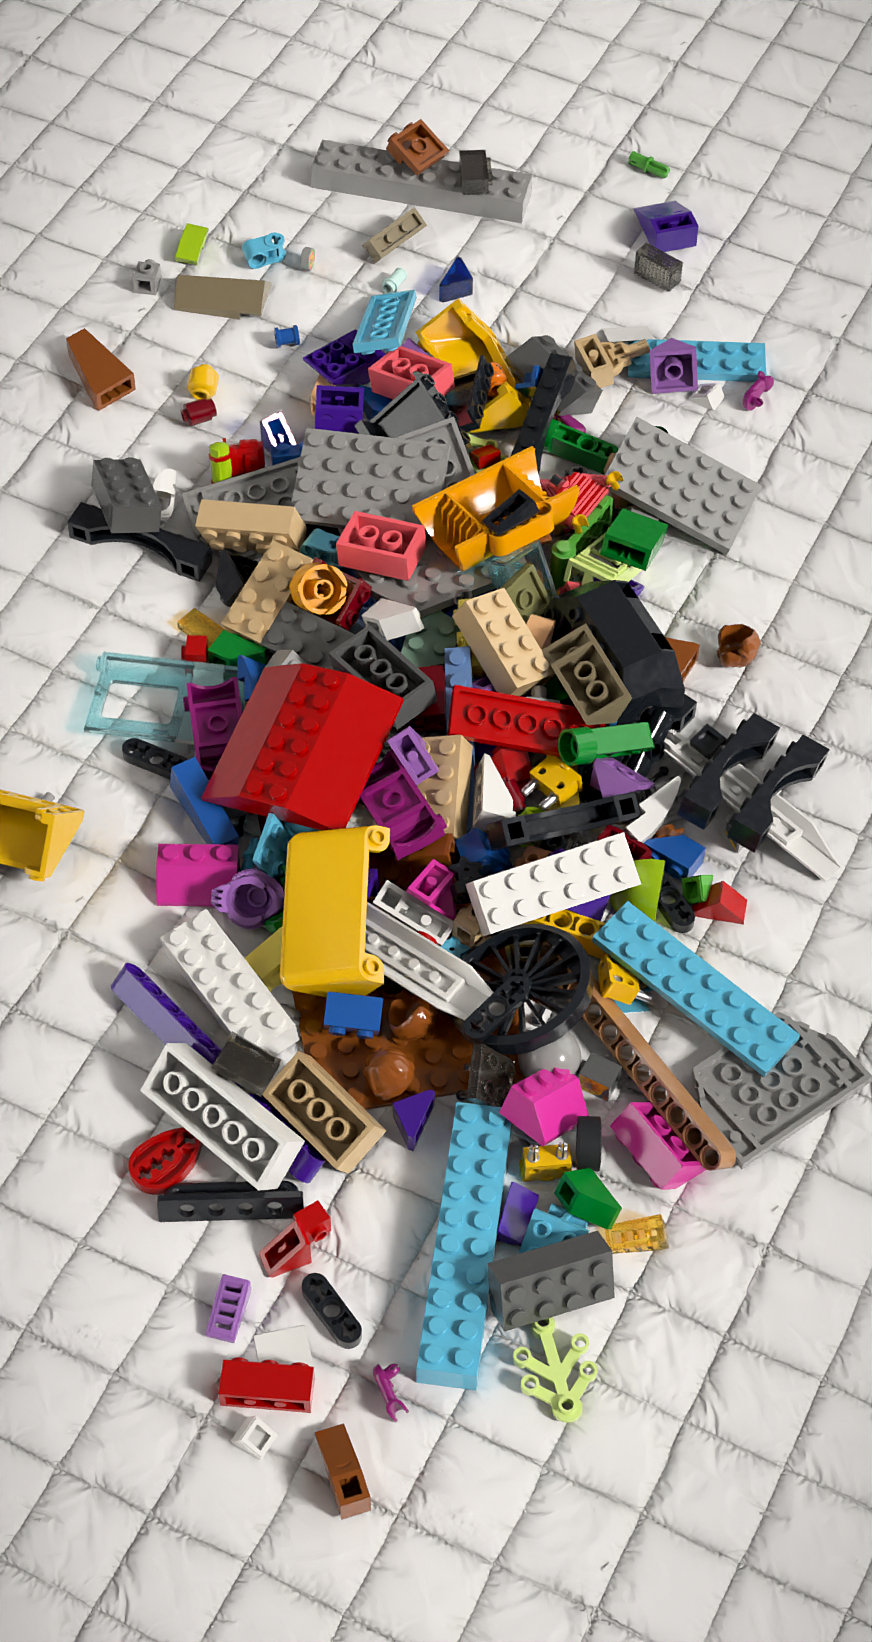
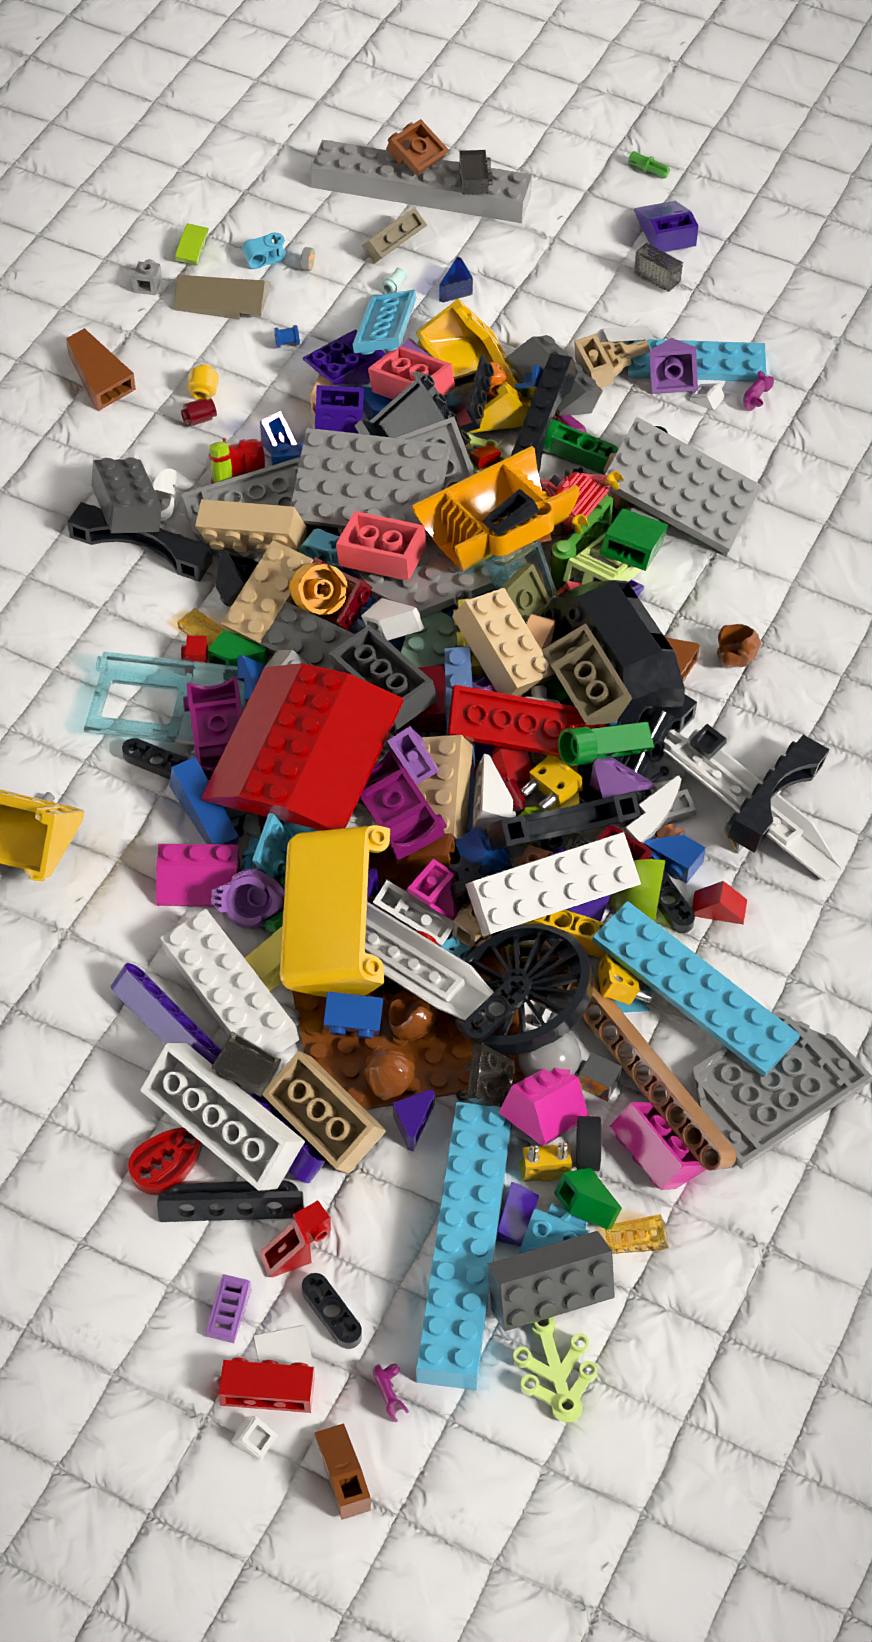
black arch [677,713,780,830] -> none
bright green slope [681,875,713,904] -> none

